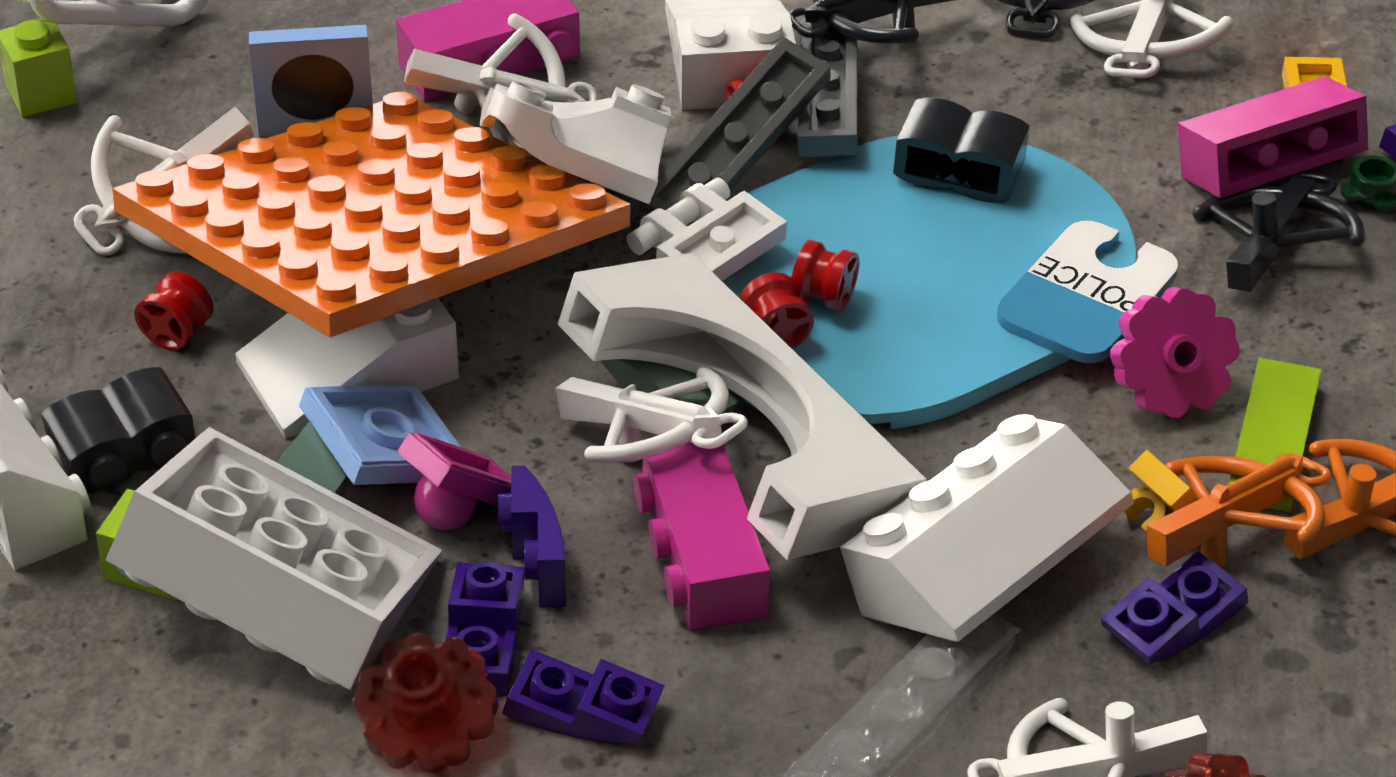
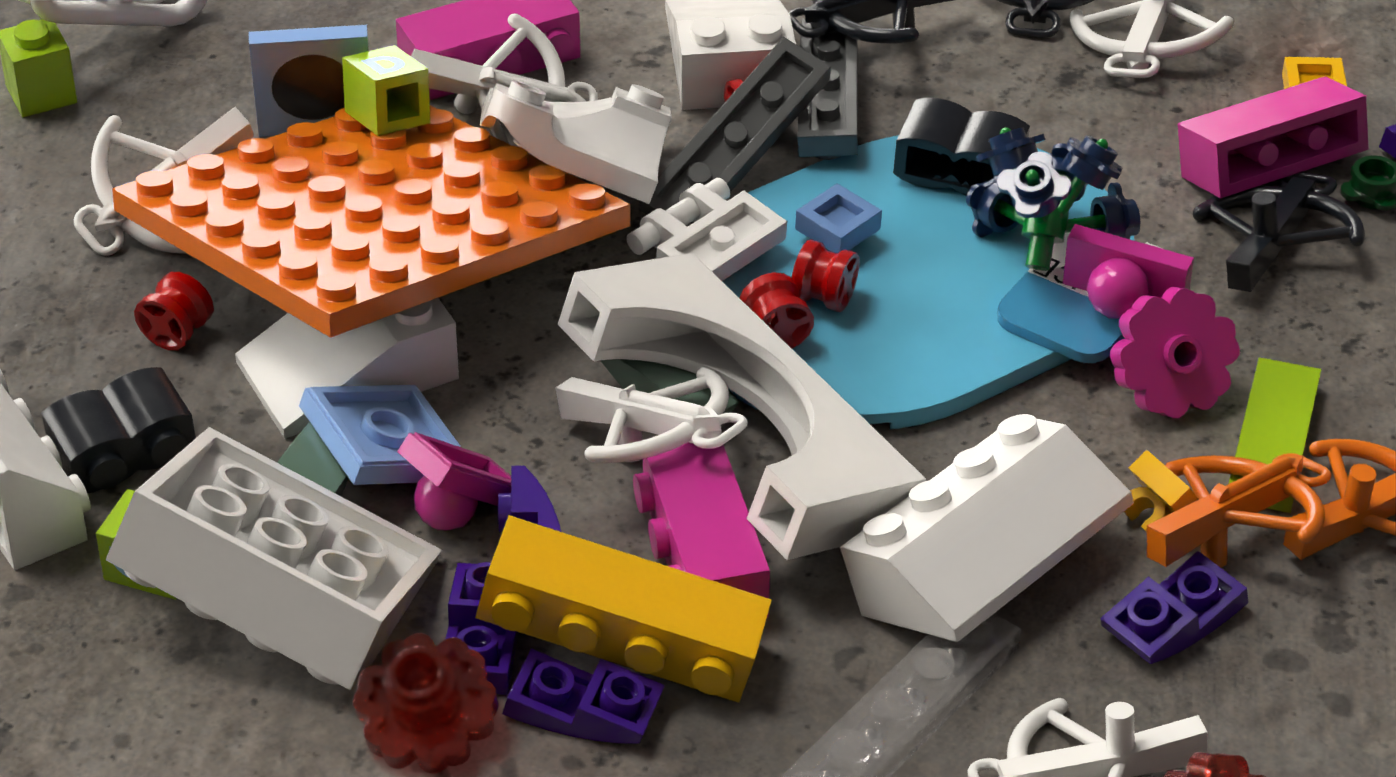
none -> lime brick [342,45,430,136]
none -> yellow brick [475,515,772,703]
none -> medium blue plate [795,183,882,253]
none -> dark blue plant [966,127,1141,271]
none -> dark pink tile [1063,224,1194,319]

